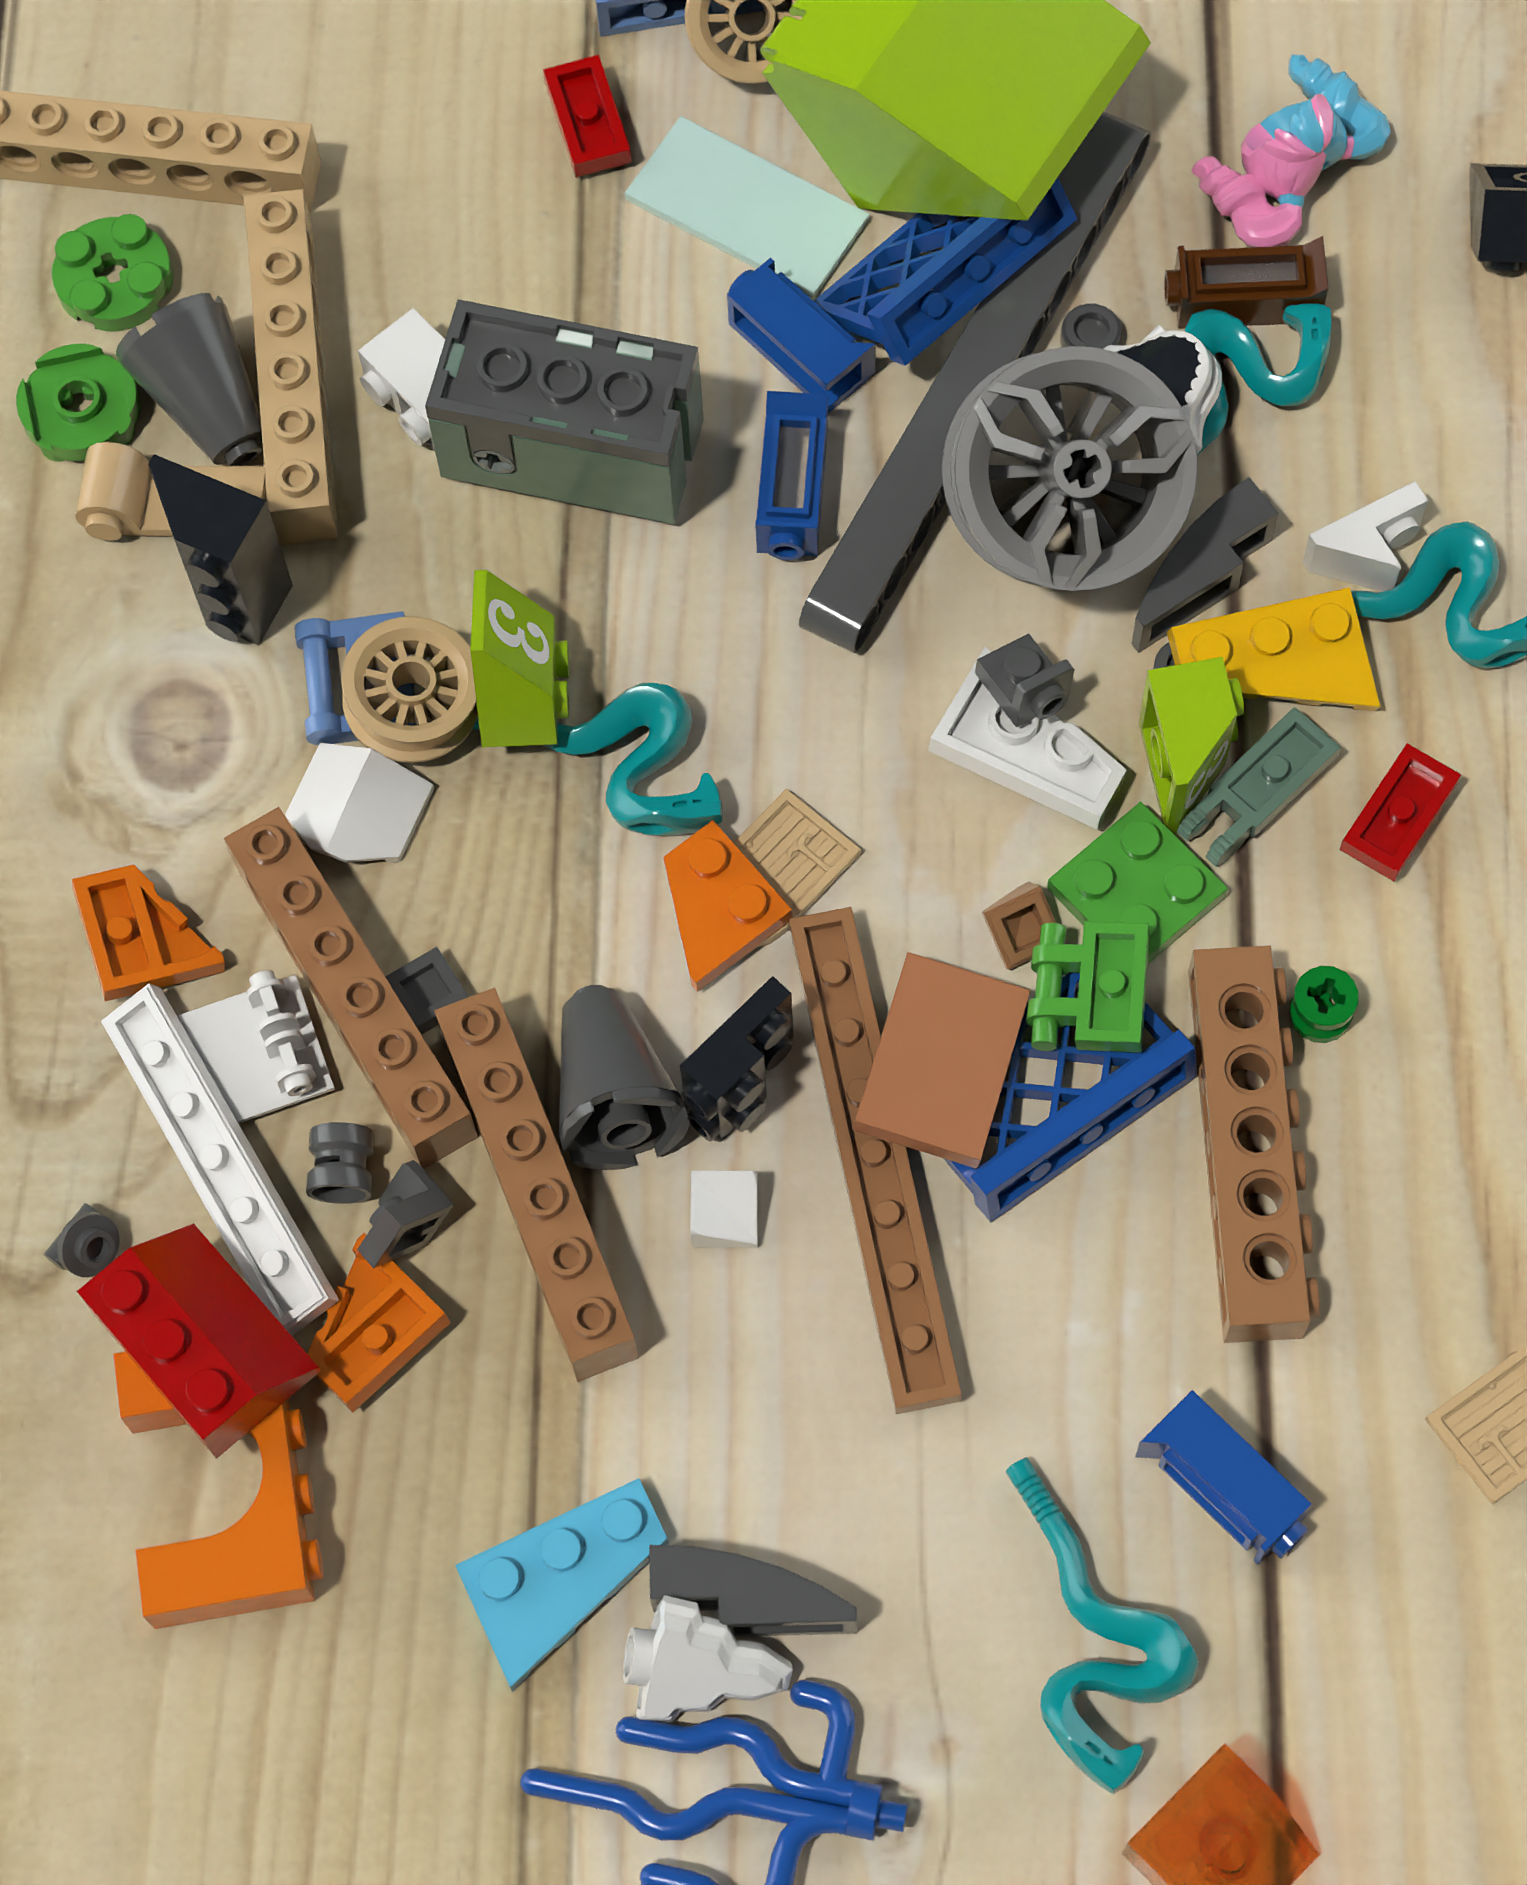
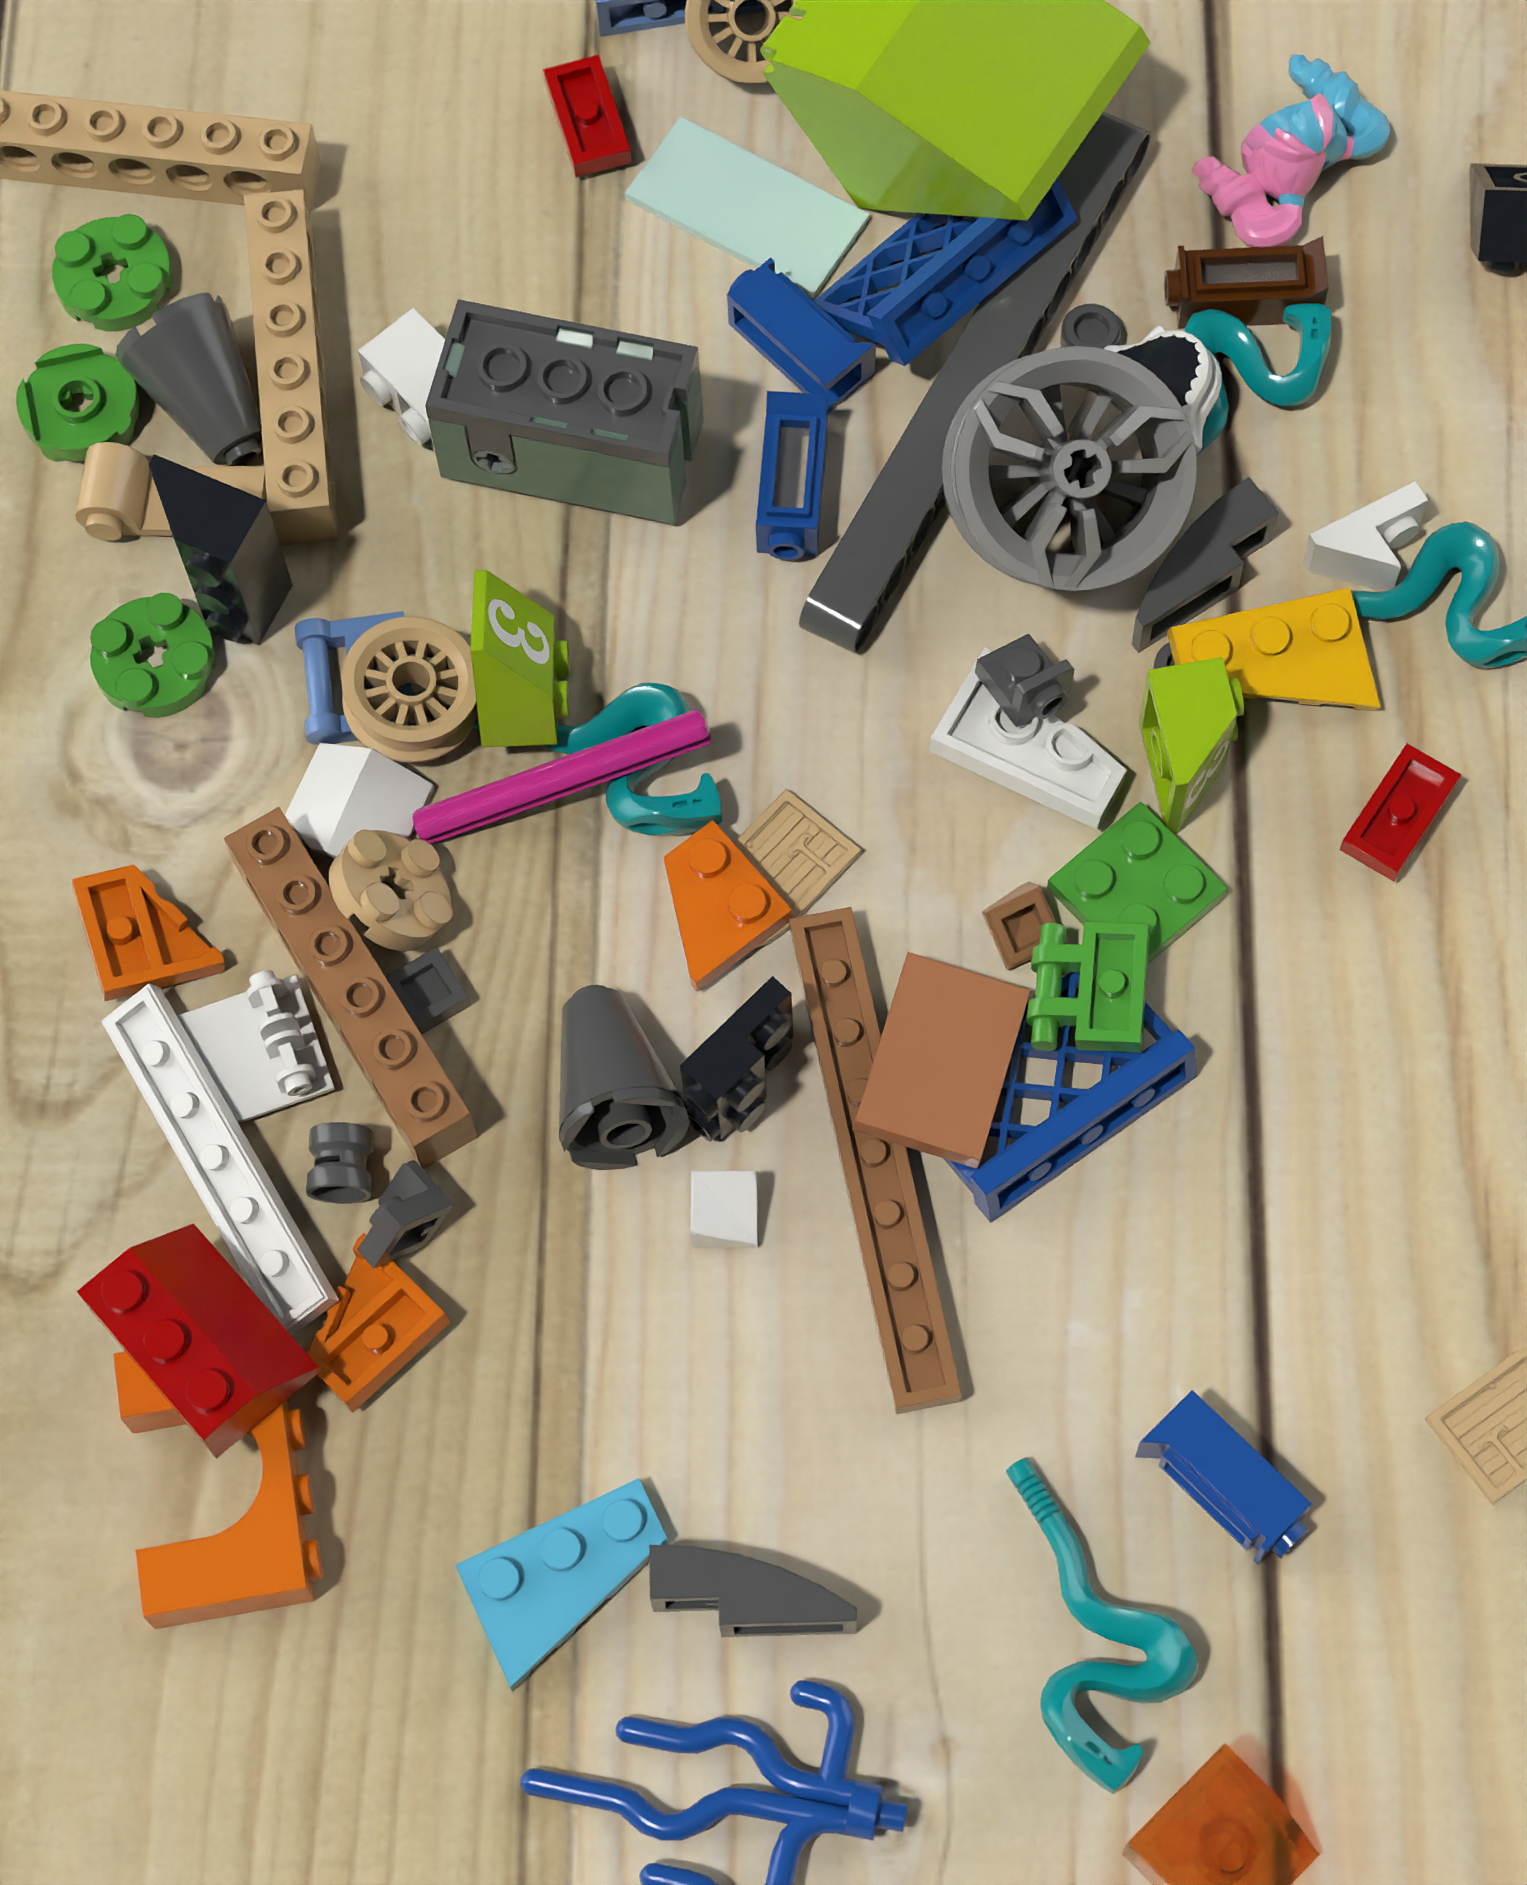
dark grey plate [43,1203,120,1277] -> none
medium nougat brick [434,987,639,1382] -> none
white rock [623,1595,793,1722] -> none
sand green hinge [1177,707,1341,867] -> none
medium nougat brick [1188,945,1320,1343] -> none
green wheel [1289,966,1359,1043] -> none
none -> bright green plate [90,592,216,718]
none -> tan plate [329,829,453,951]
none -> dark pink axle [412,710,711,844]

